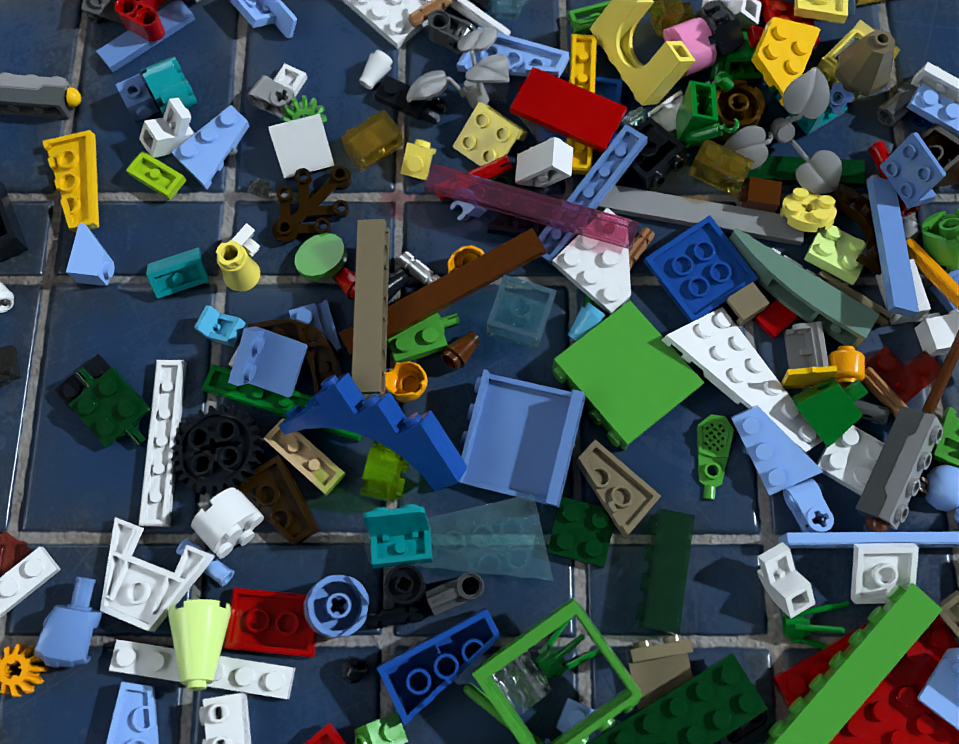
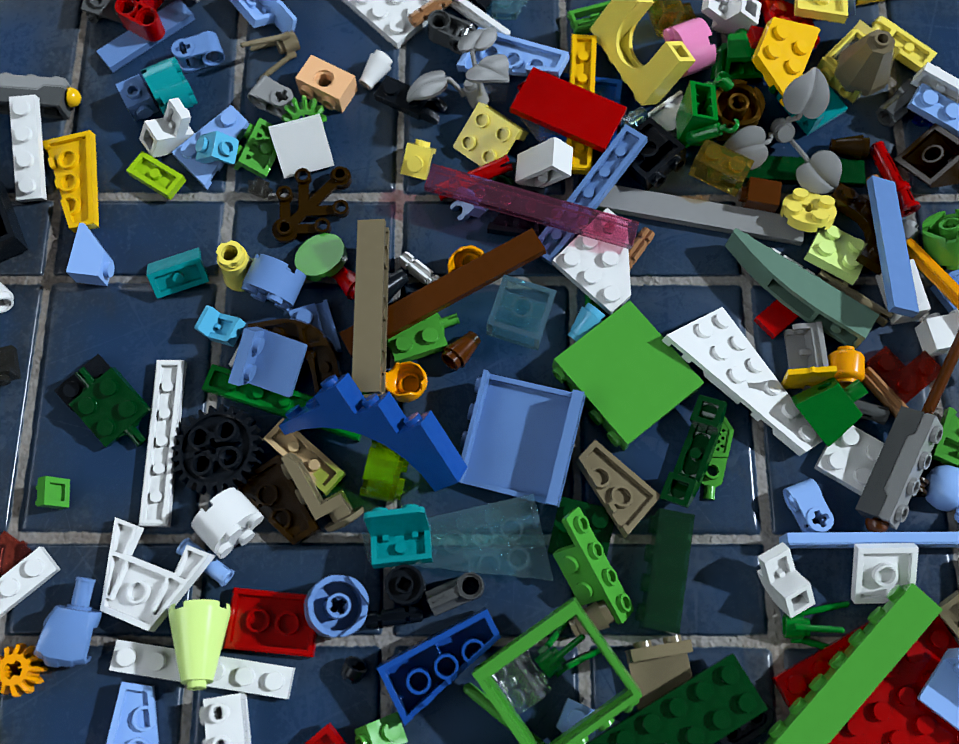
white tile [232,223,260,257] -> none
white tile [274,63,307,97] -> none
clear yellow brick [341,110,404,172] -> none
blue plate [643,215,759,323] -> none
black brick [697,0,746,55] -> none
dark tan panel [726,282,769,328] -> none
light blue wing [731,405,823,496] -> none
medium blue plate [828,82,854,114] -> none
medium blue bracket [879,132,946,208] -> none
none -> white plate [9,95,47,202]
none -> bright green tile [35,476,70,509]
none -> medium blue piece [171,31,225,73]
none -> medium azure bracket [195,131,239,165]
none -> bright green bracket [233,117,277,179]
none -> dark tan plant [240,30,300,79]
none -> medium blue brick [241,254,306,312]
none -> dark tan piece [281,452,364,532]
none -> light nougat brick [295,55,358,113]
none -> bright green bracket [553,507,634,625]
none -> dark tan cone [568,599,615,637]
none -> dark green slope [660,394,727,508]
none -> dark brown cone [829,135,870,160]
none -> light yellow plate [871,16,937,73]

